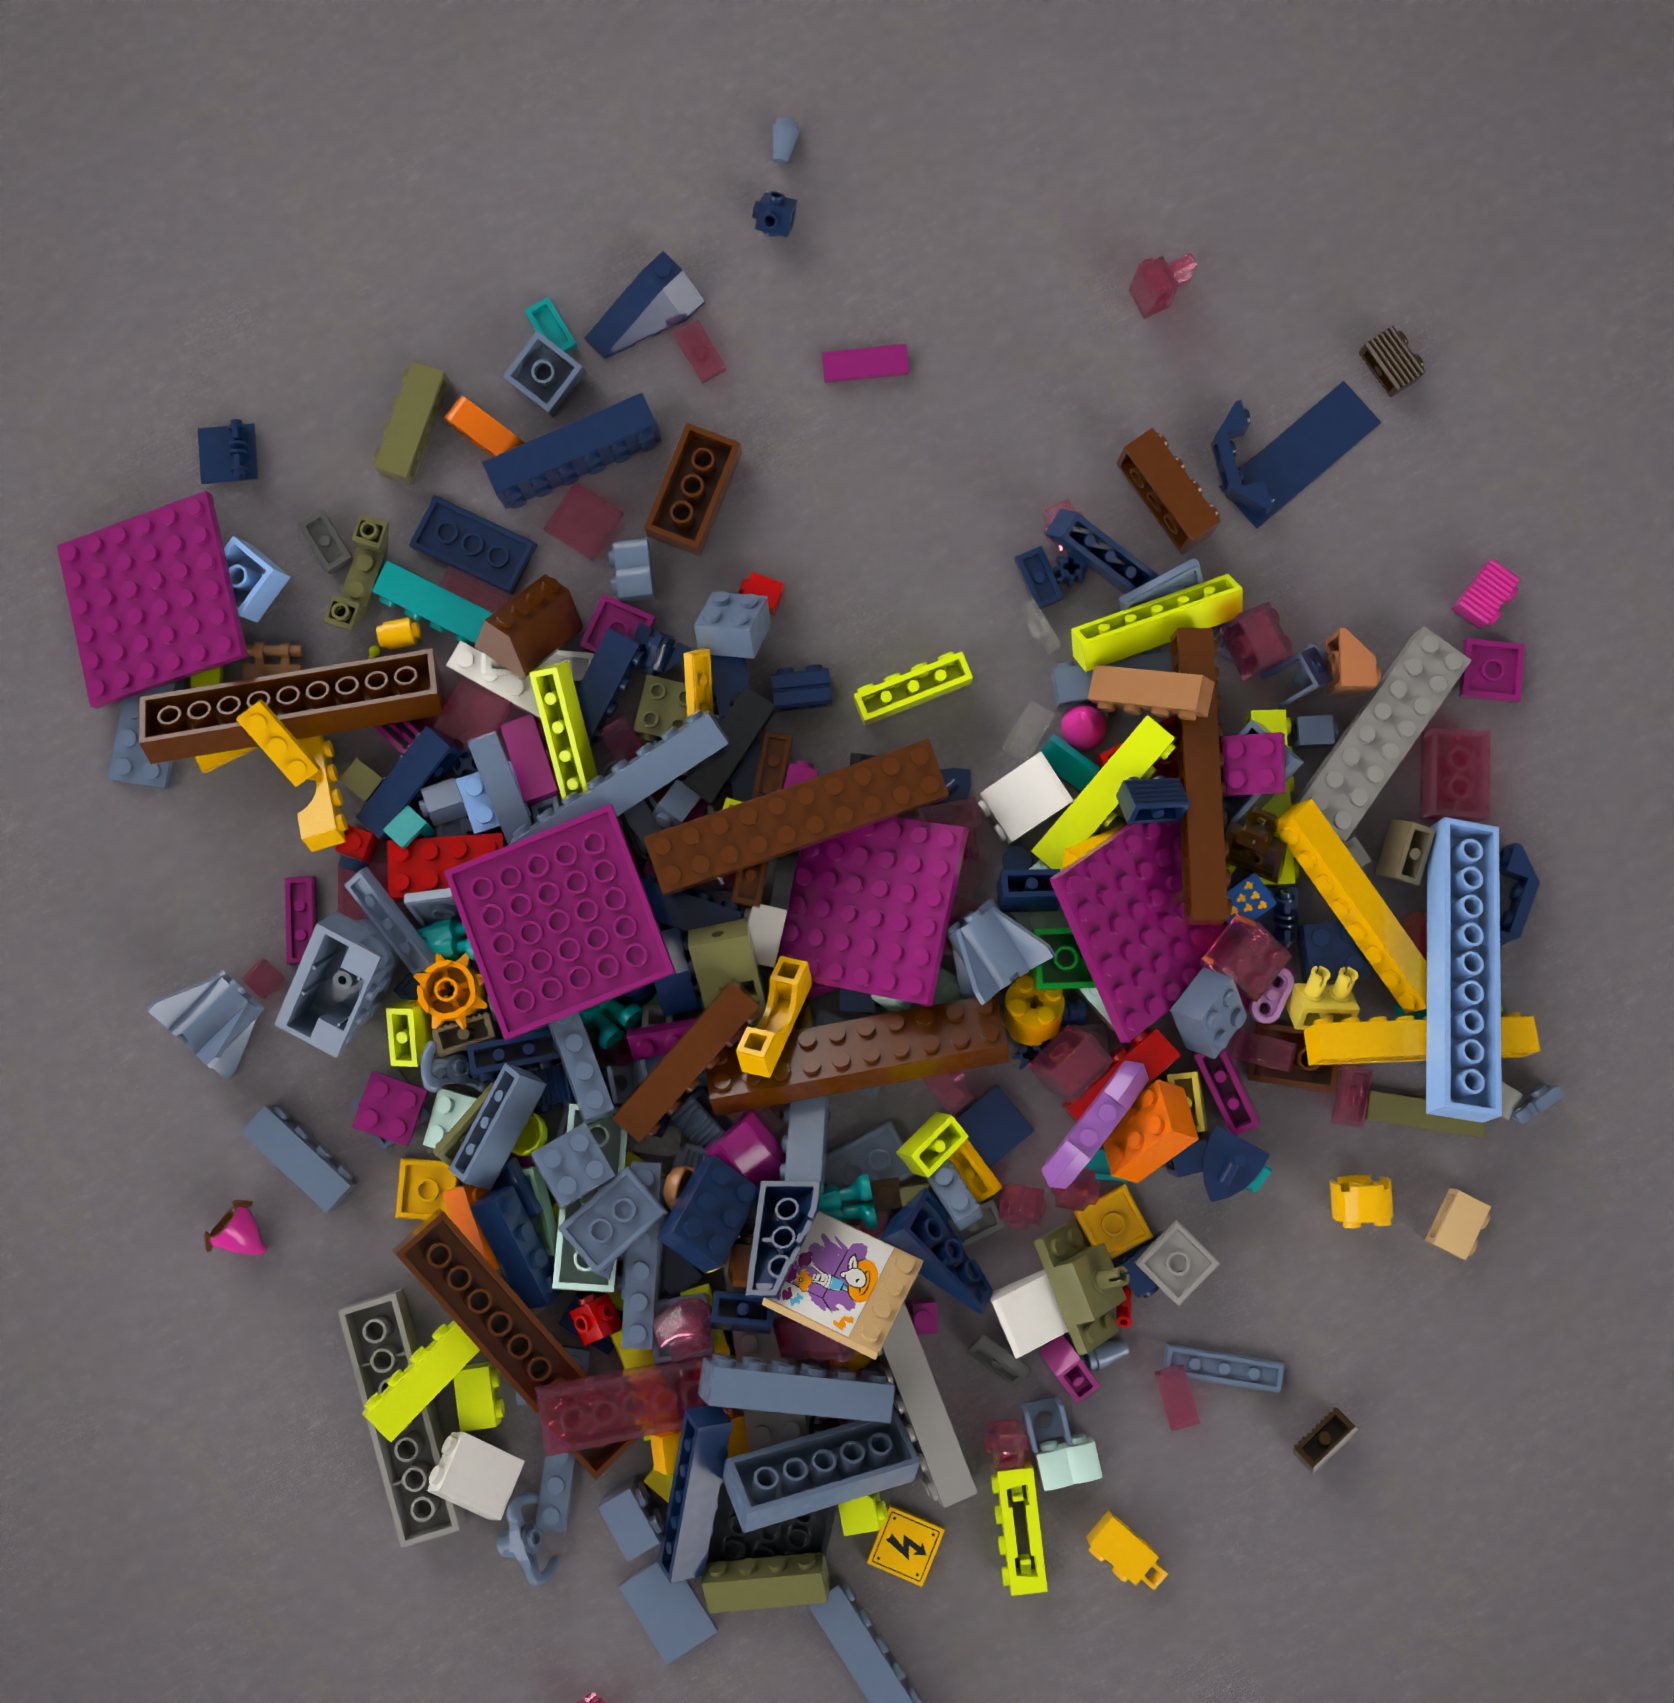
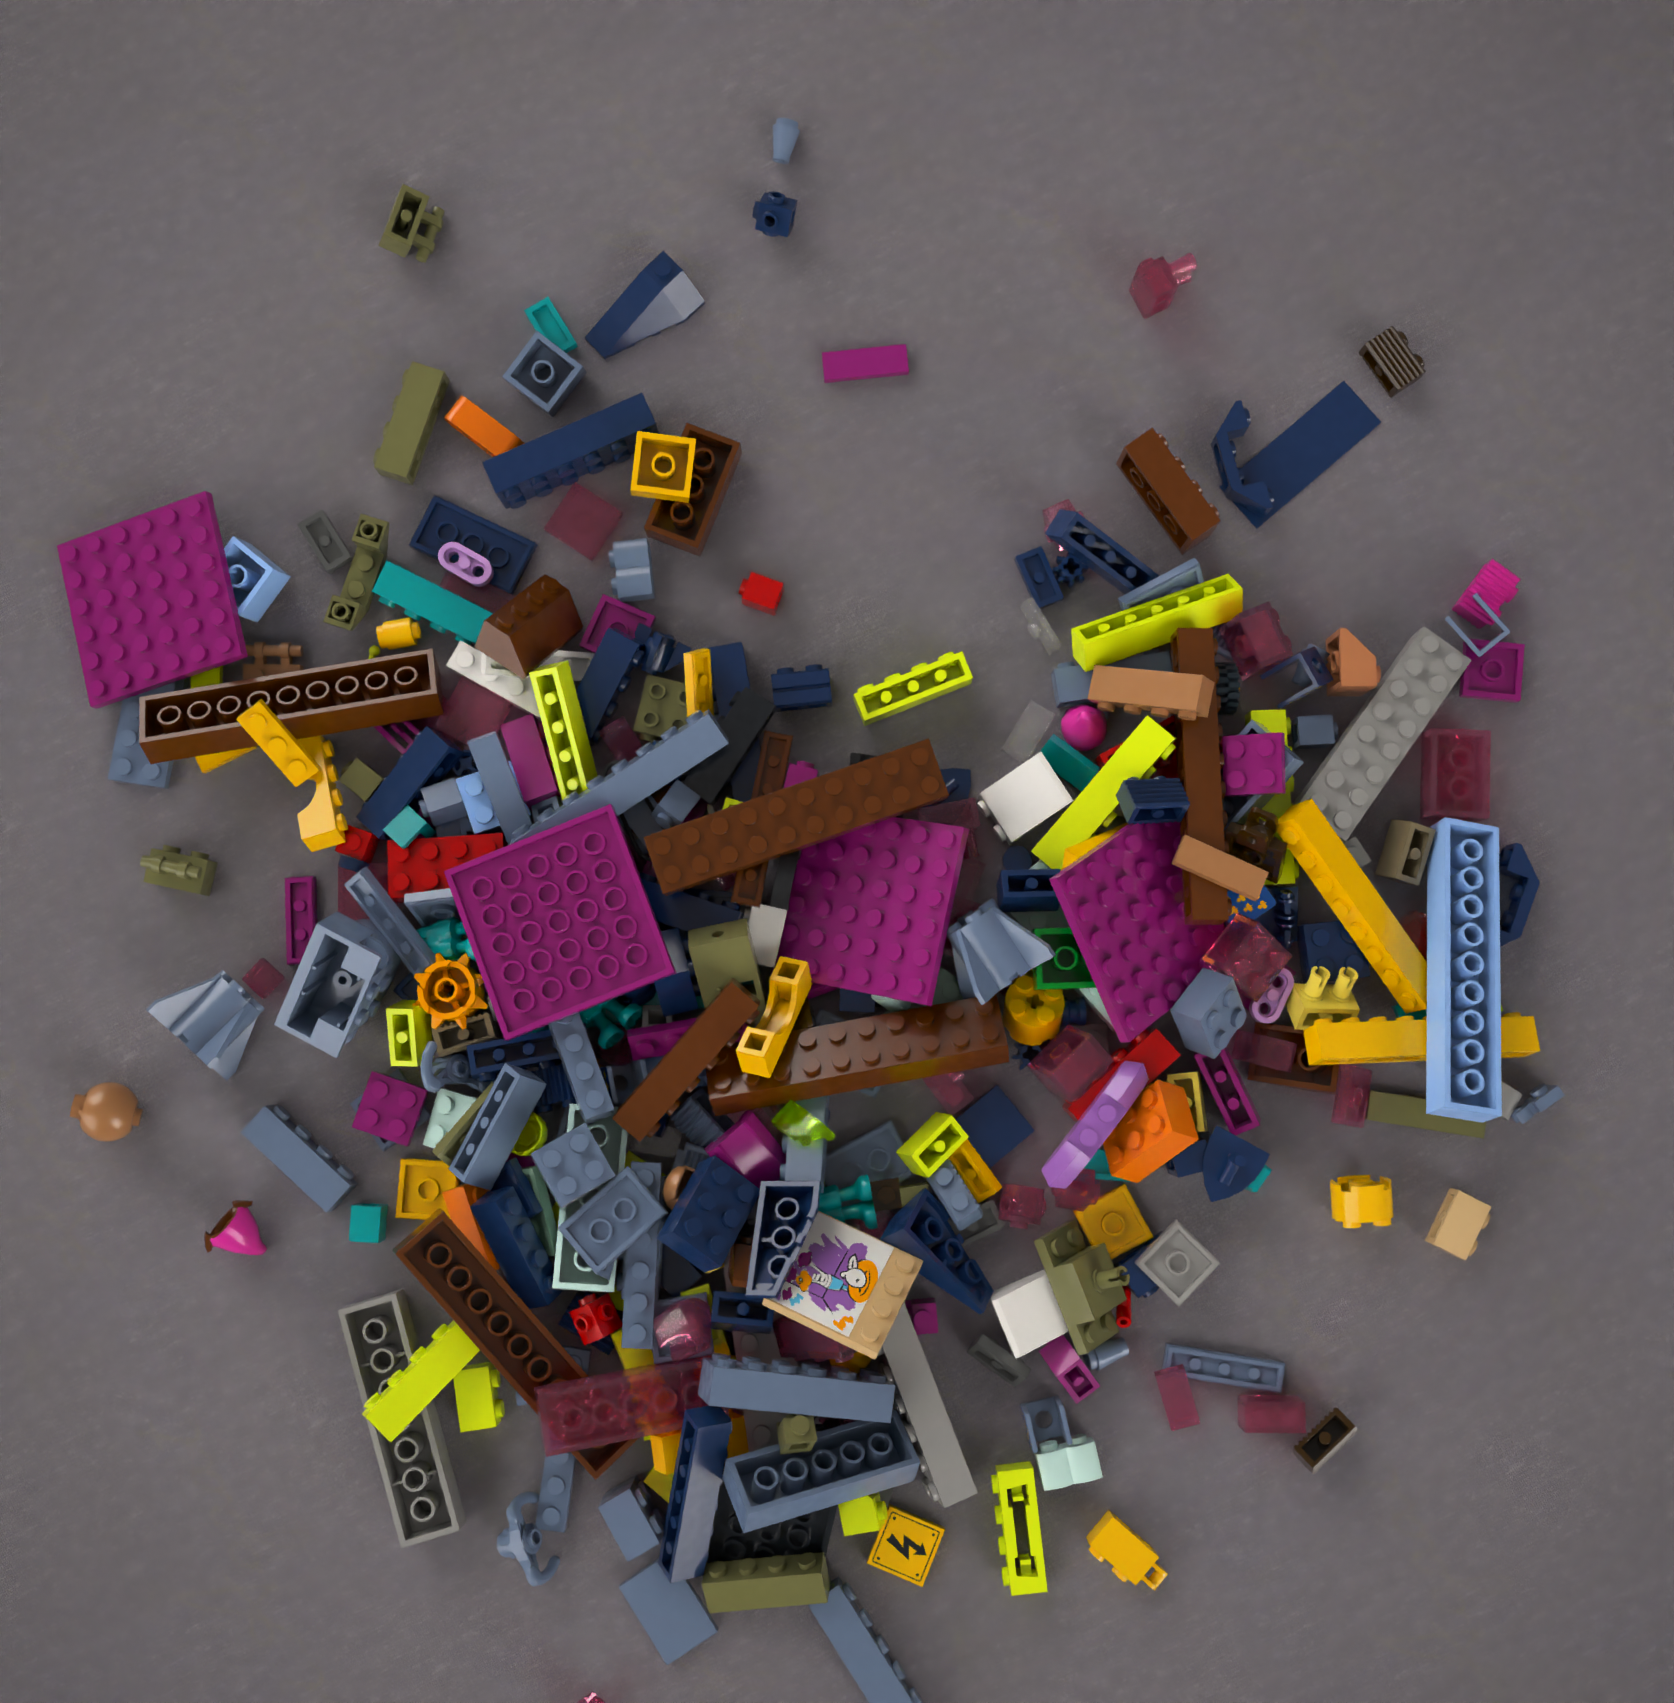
dark blue hinge [198,419,258,484] -> none
white brick [427,1432,525,1520] -> none
clear pink plate [673,319,726,384] -> none
sand blue brick [694,591,771,659] -> none
clear pink brick [983,1419,1028,1471] -> none
none -> medium nougat brick [70,1082,143,1142]
none -> olive brick [140,845,218,896]
none -> teal panel [349,1203,388,1243]
none -> olive brick [378,184,445,263]
none -> lavender plate [438,542,494,587]
none -> yellow brick [630,431,696,503]
none -> clear neon green slope [771,1100,836,1146]
none -> olive brick [776,1414,817,1455]
none -> medium nougat tile [1172,835,1269,901]
none -> black wheel [1215,662,1240,715]
none -> clear pink brick [1238,1395,1306,1433]
none -> sand blue piece [1445,593,1511,657]

